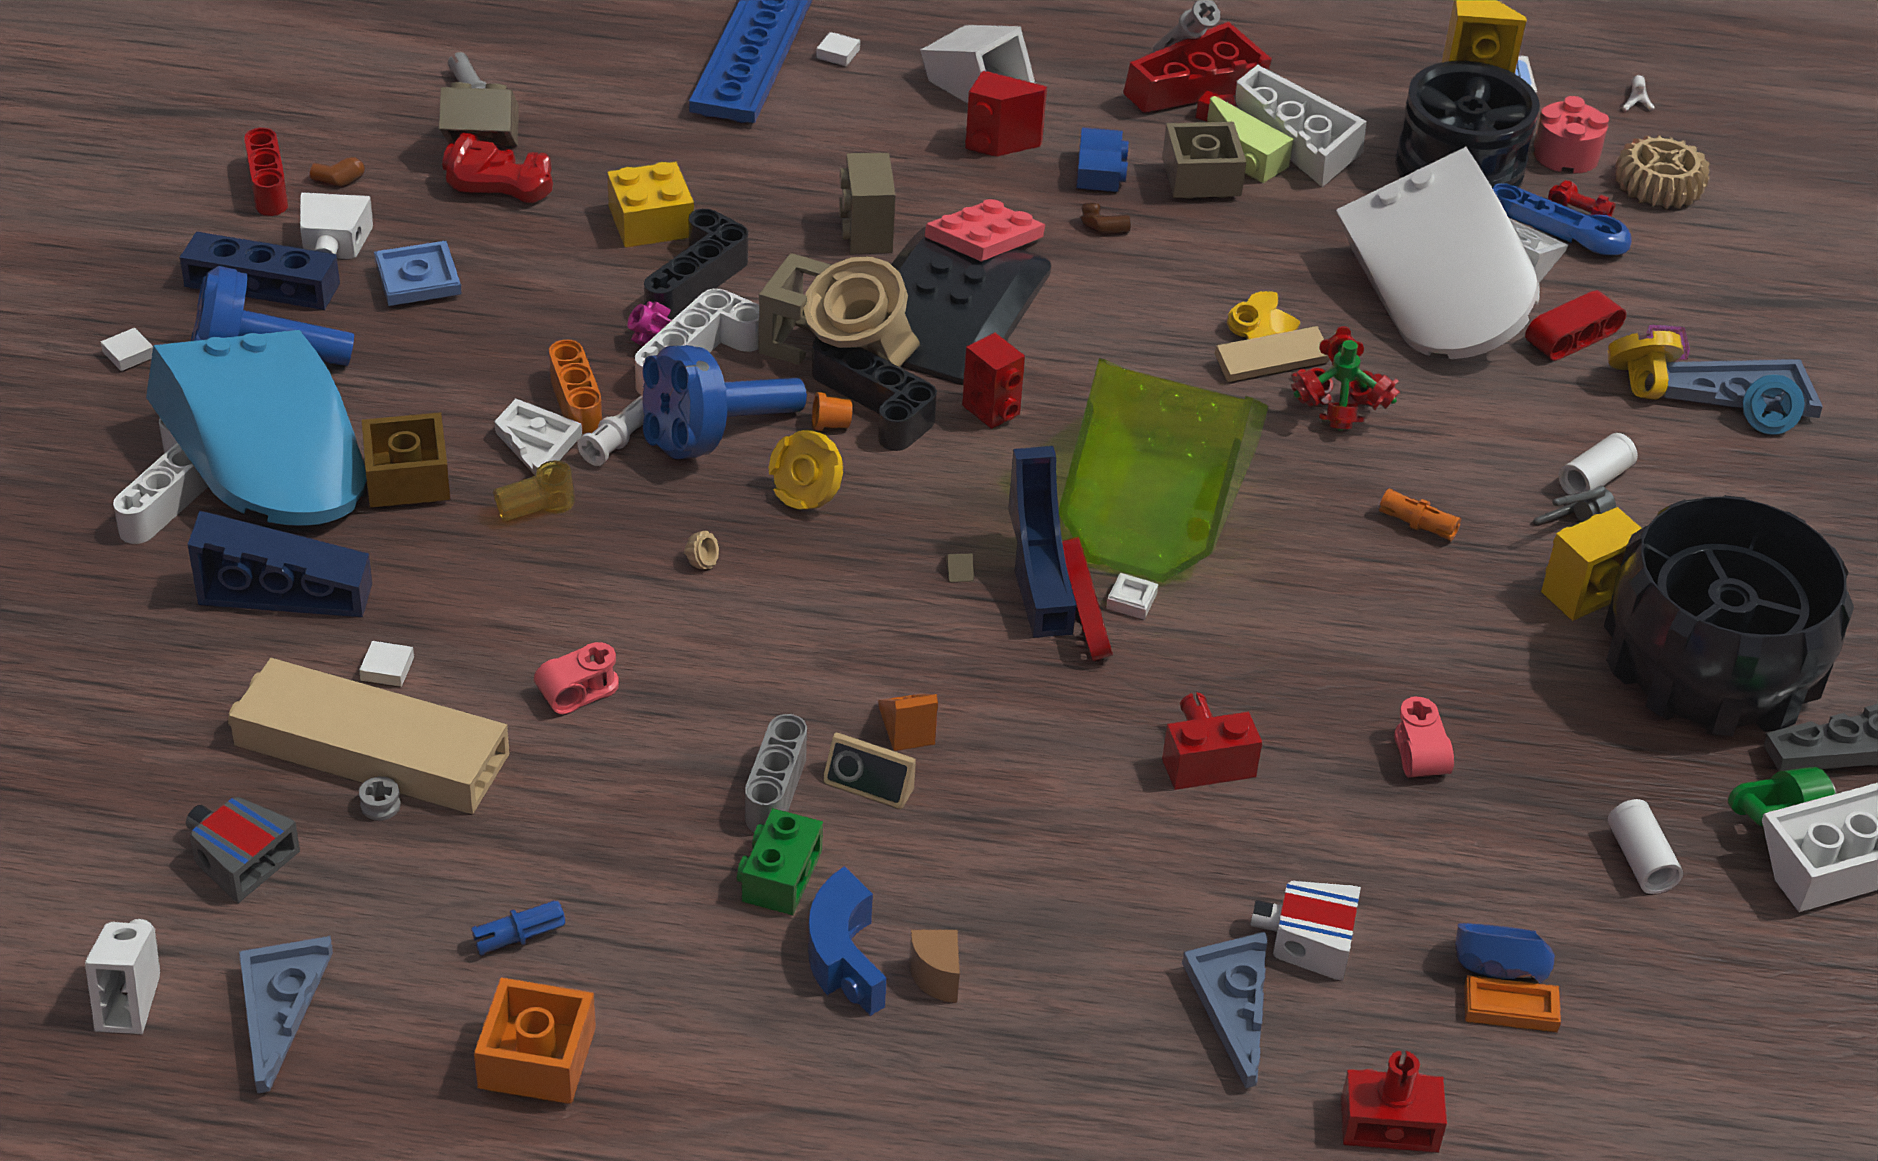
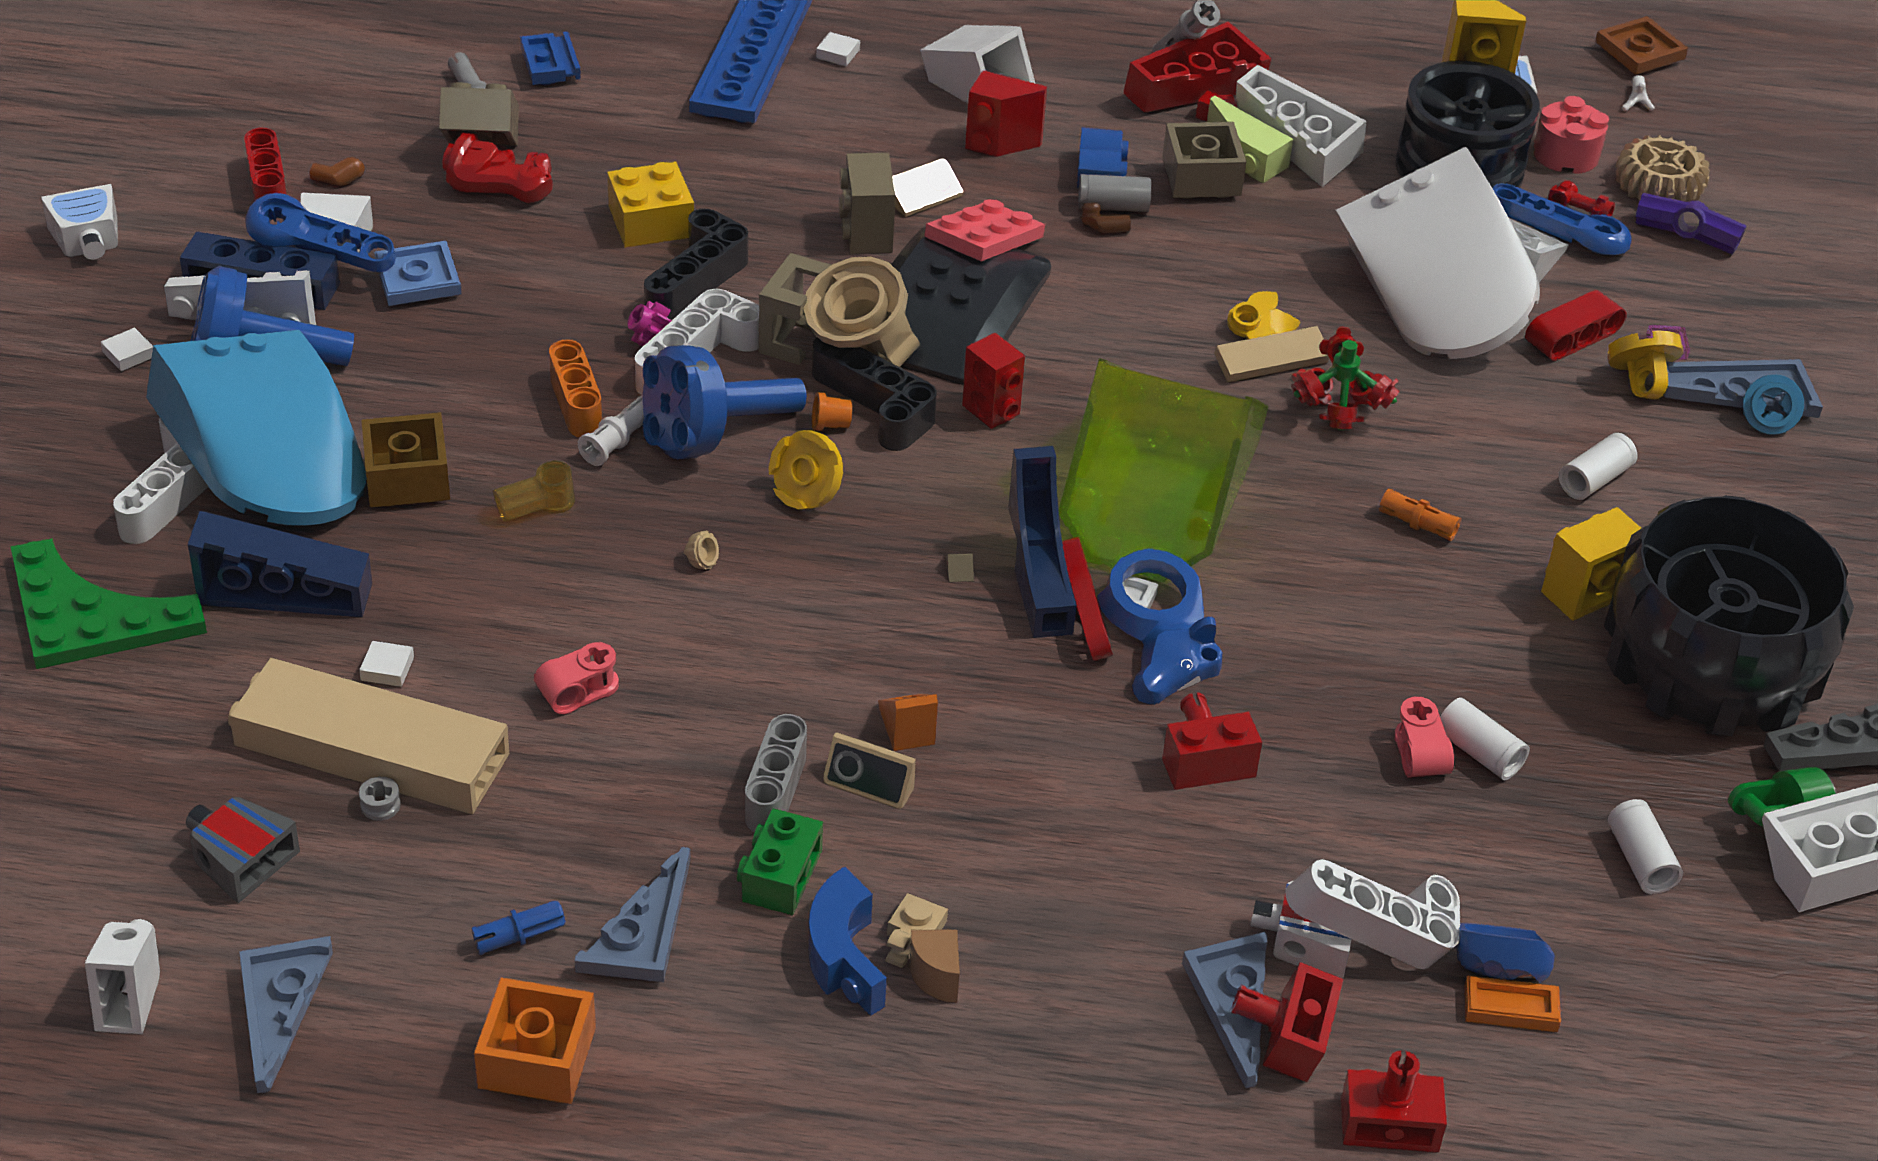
white wing [494,398,582,480] -> none
dark grey plant [1533,485,1616,525] -> none
none -> green plate [10,538,207,669]
none -> white torso [41,184,118,260]
none -> white wing [164,270,316,325]
none -> blue beam [245,193,396,272]
none -> blue plate [520,31,581,85]
none -> sand blue wing [575,847,691,982]
none -> tan plate [885,893,948,968]
none -> slope [893,158,963,217]
none -> light grey pin [1078,174,1151,212]
none -> blue animal [1097,549,1223,705]
none -> red brick [1230,962,1344,1082]
none -> white beam [1285,859,1460,969]
none -> white pin [1440,697,1530,780]
none -> dark orange plate [1595,16,1689,74]
none -> dark purple piece [1636,193,1747,255]

